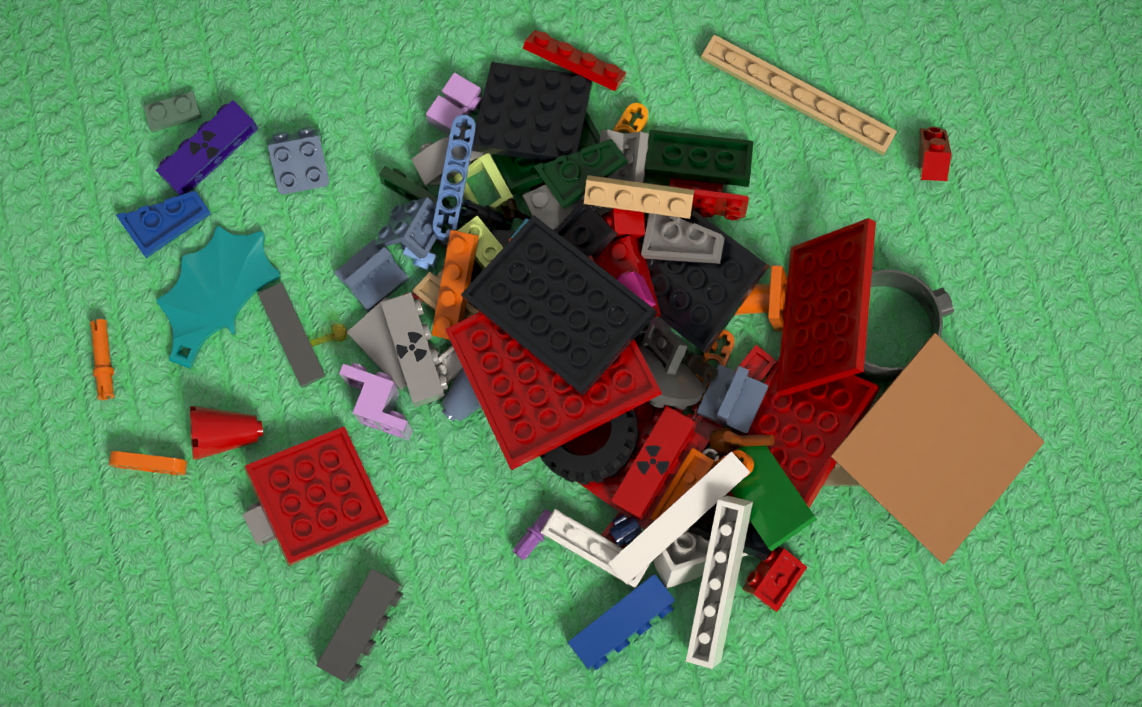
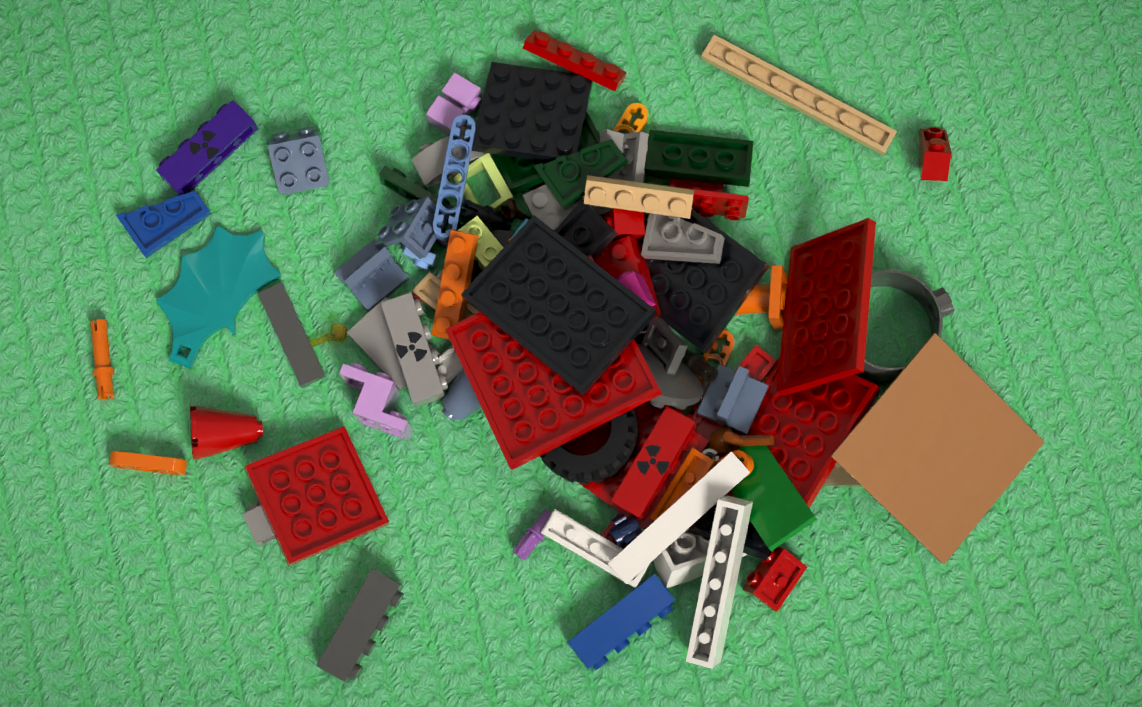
sand green plate [143,91,202,133] -> none

